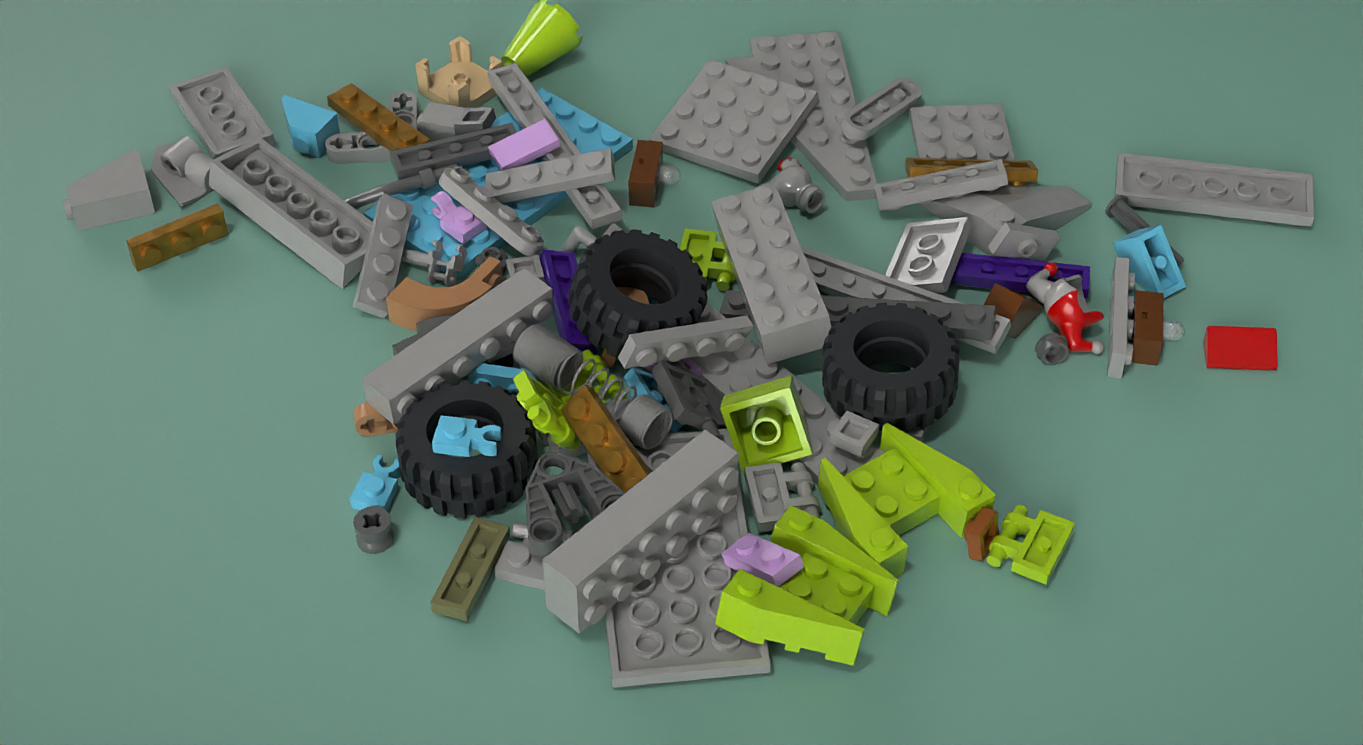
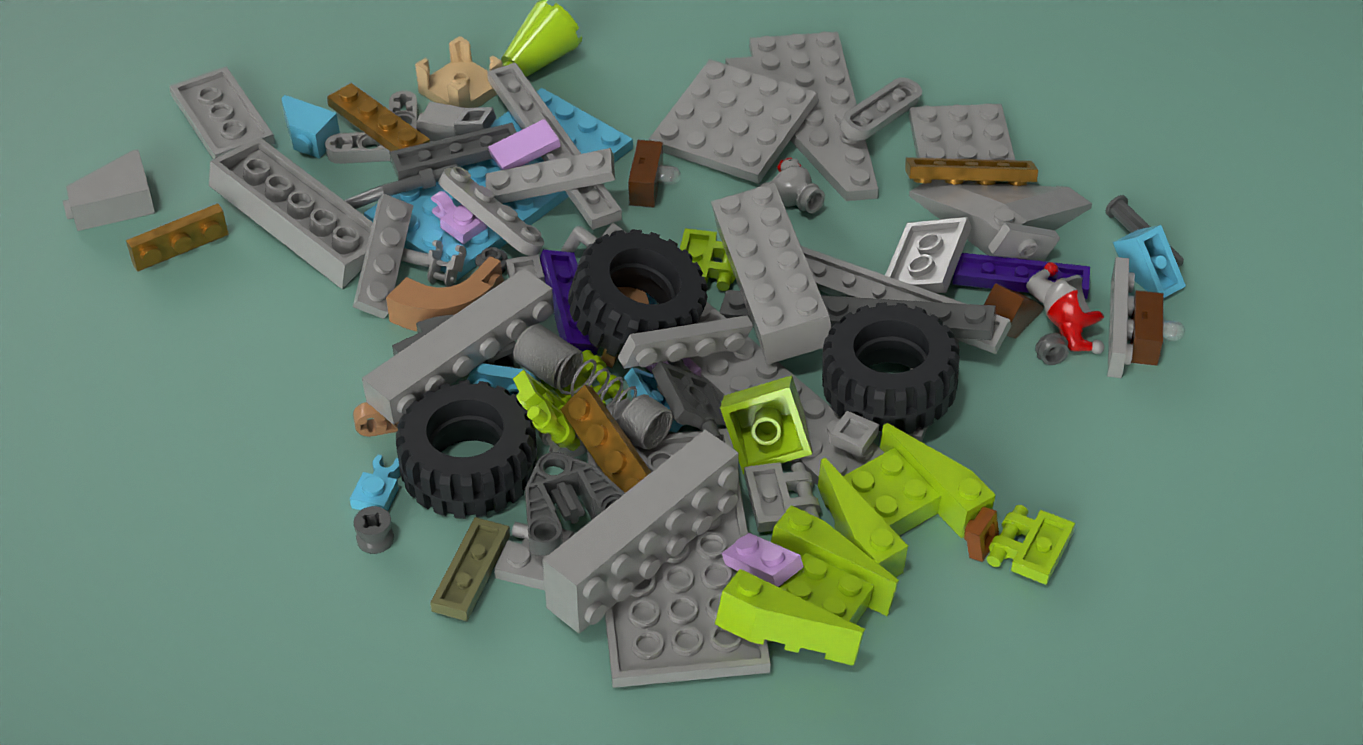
light grey panel [151,136,213,206] -> none
medium azure plate [432,415,502,457] -> none
light grey plate [874,159,1008,211] -> none
light grey plate [1114,152,1314,227] -> none
red slope [1203,326,1278,370] -> none

